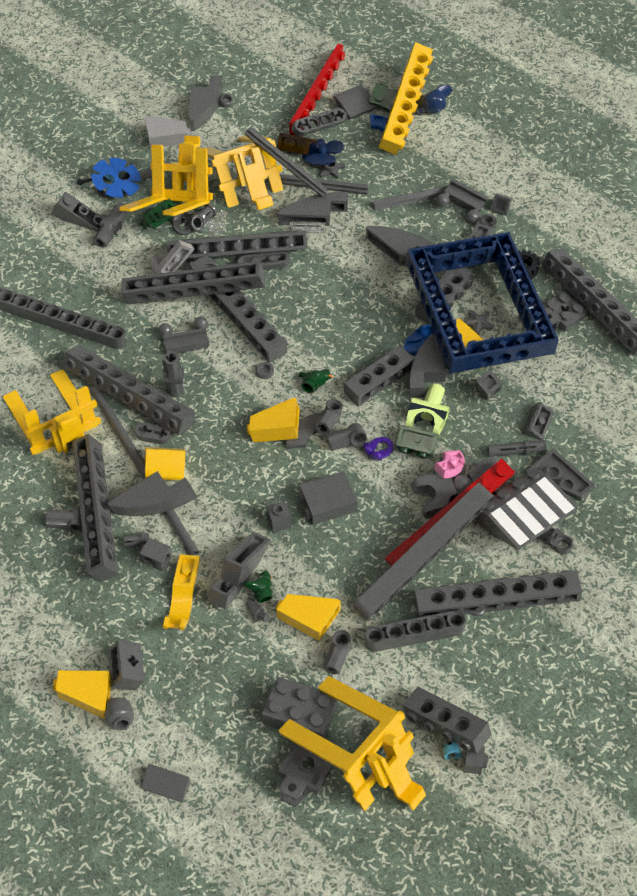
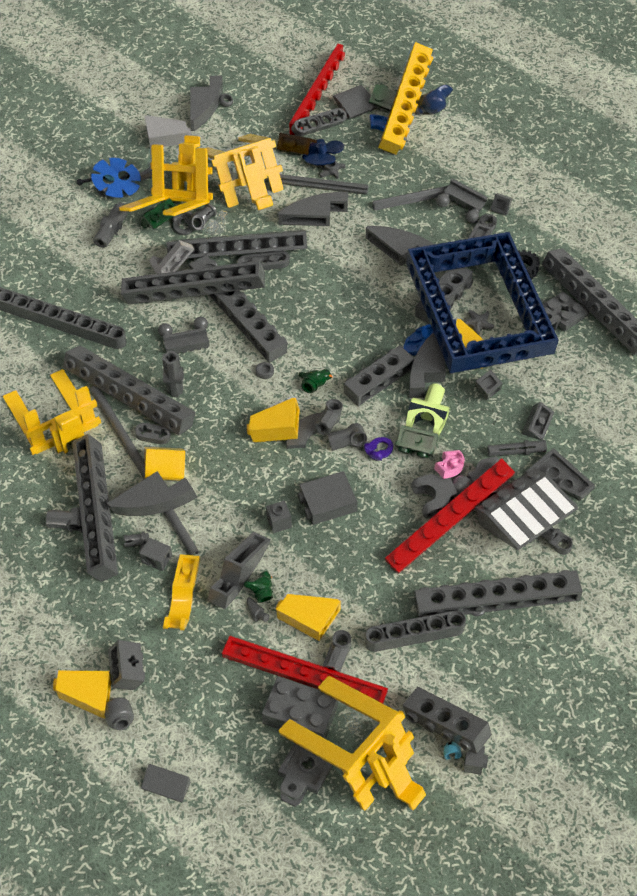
dark grey slope [52,192,103,232] -> none
dark grey axle [245,127,328,197] -> none
clear slope [290,221,326,233] -> none
dark grey beam [353,483,494,621] -> none
none -> red plate [222,636,388,704]

